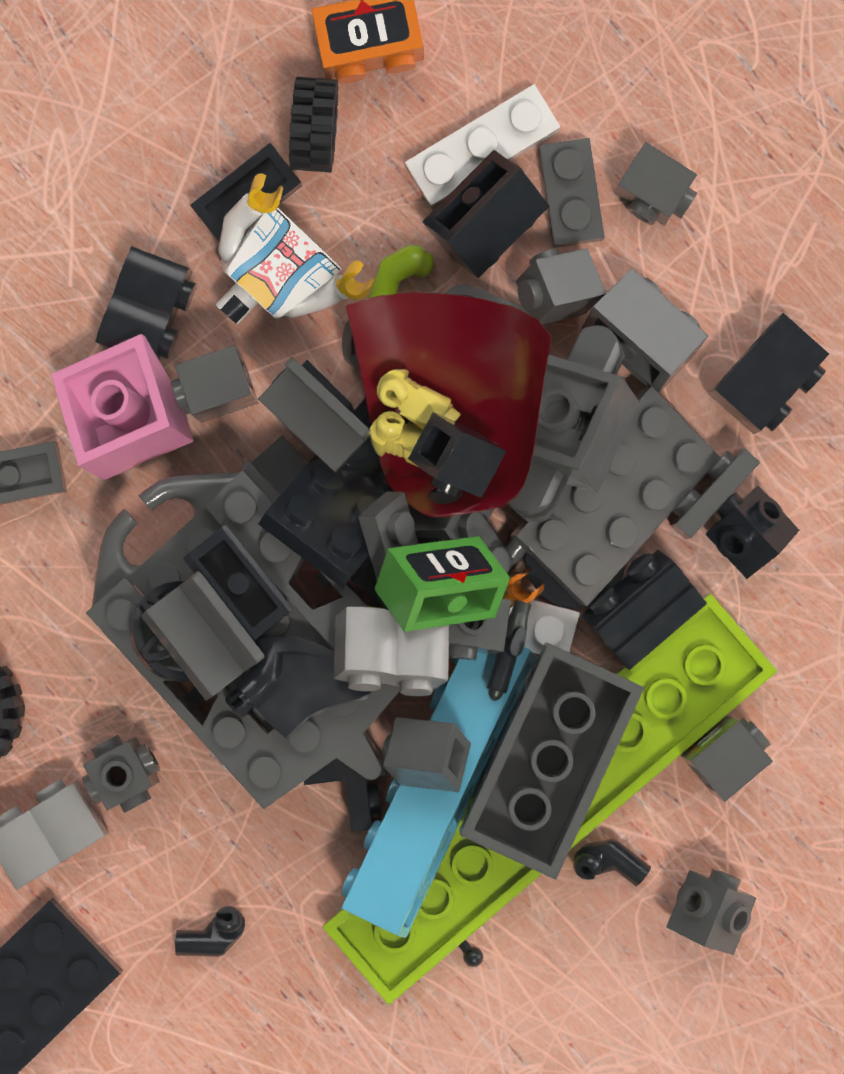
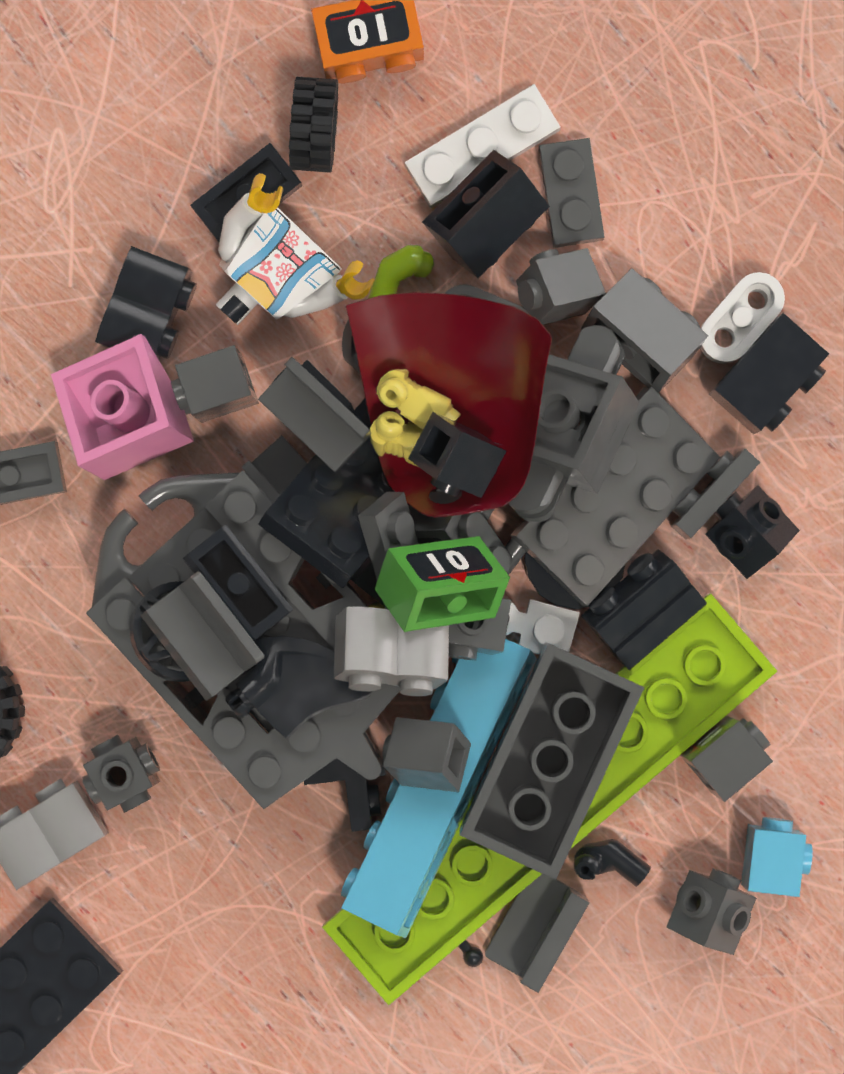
black arm [175,906,245,957] -> none
black piece [486,600,531,701] -> none
orange hand [503,568,545,608] -> none
dark grey brick [614,141,697,226] -> none
none -> dark grey panel [485,874,590,993]
none -> white plate [700,272,785,364]
none -> medium azure brick [741,817,813,897]

